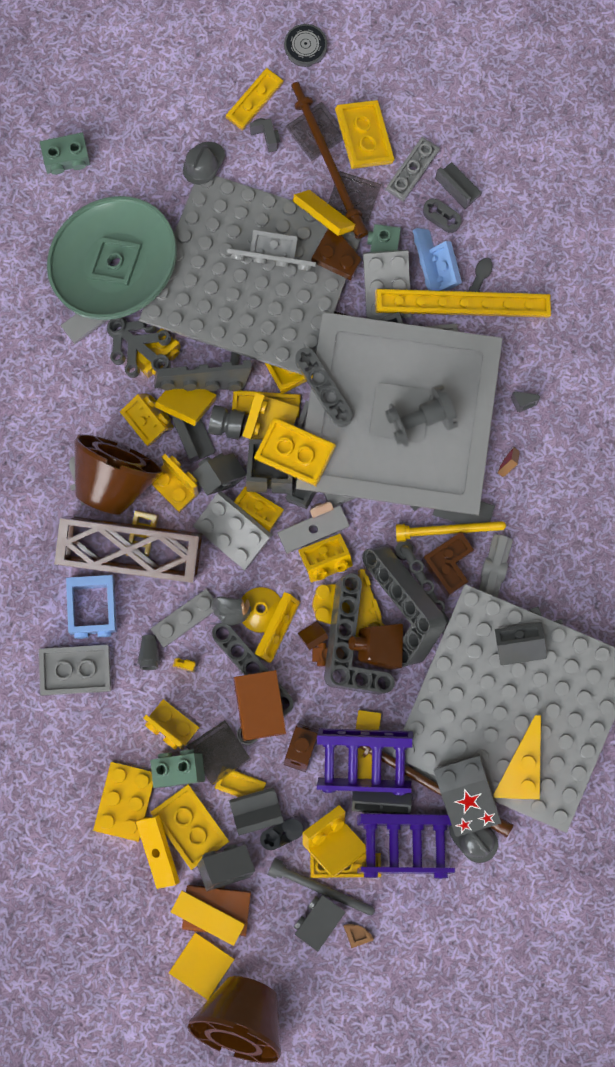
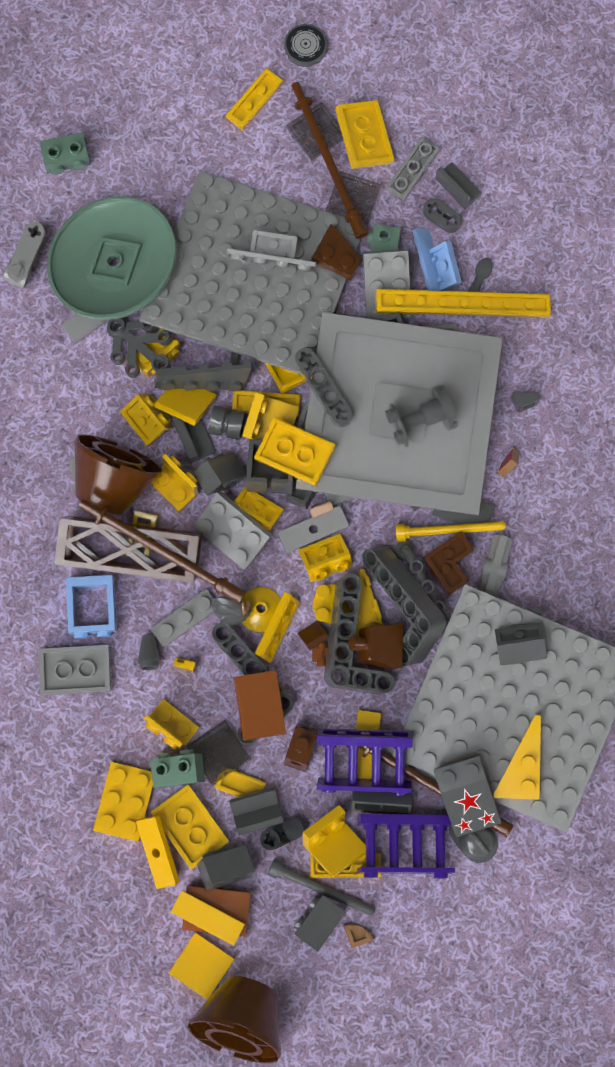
dark grey piece [183,141,225,185] -> none
dark grey bracket [249,118,280,153] -> none
yellow tile [293,190,355,236] -> none
none -> light grey piece [2,222,45,289]
none -> reddish brown bar [78,499,246,604]

